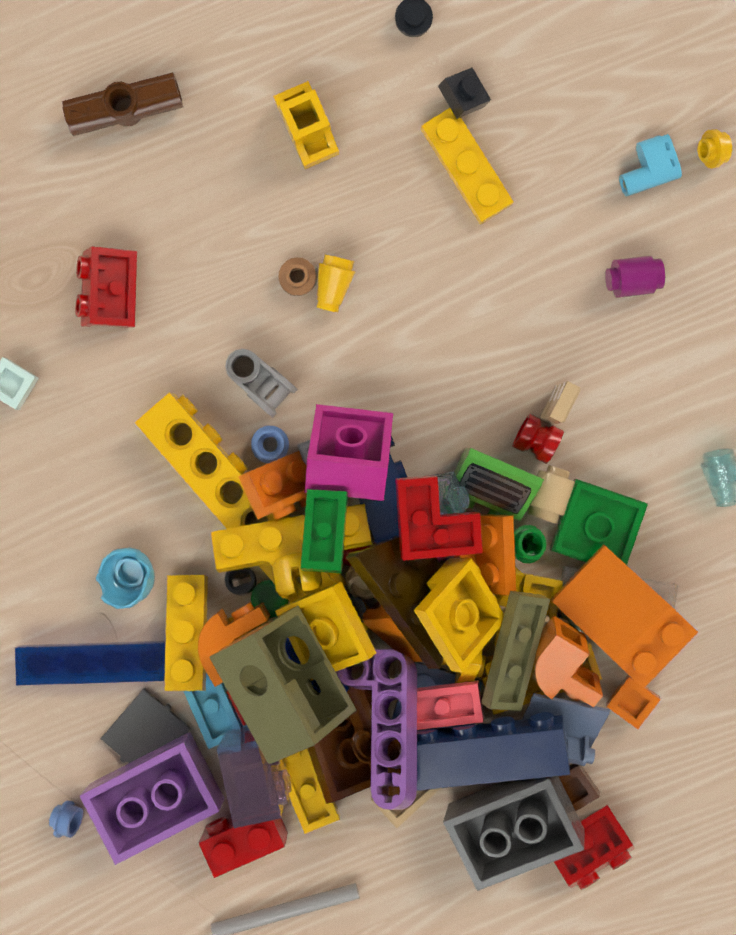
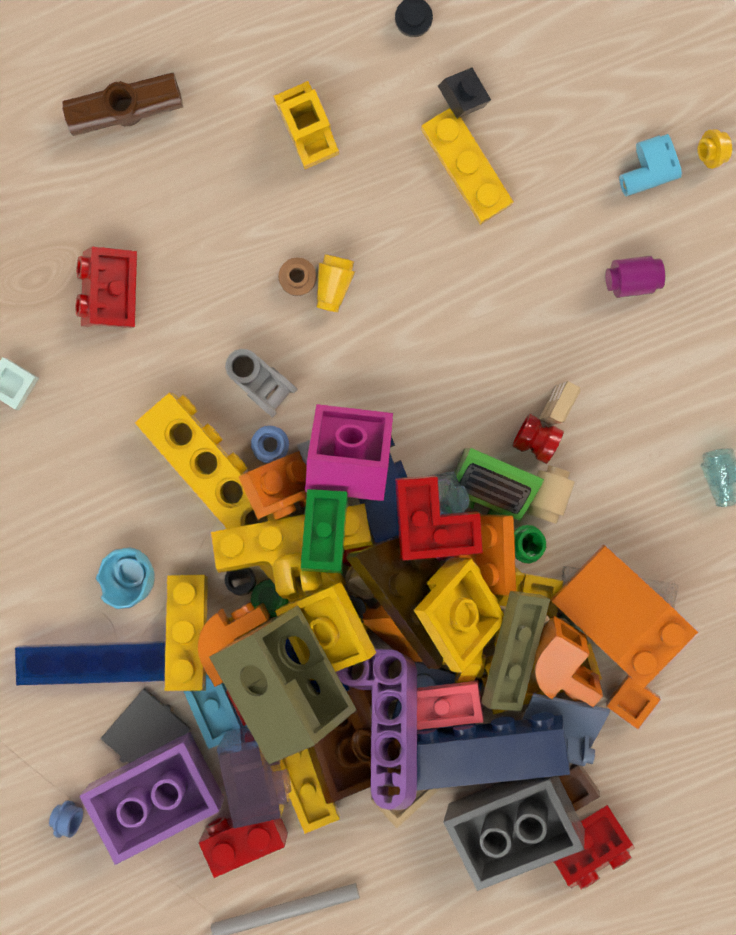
green plate [550,479,648,565] -> none

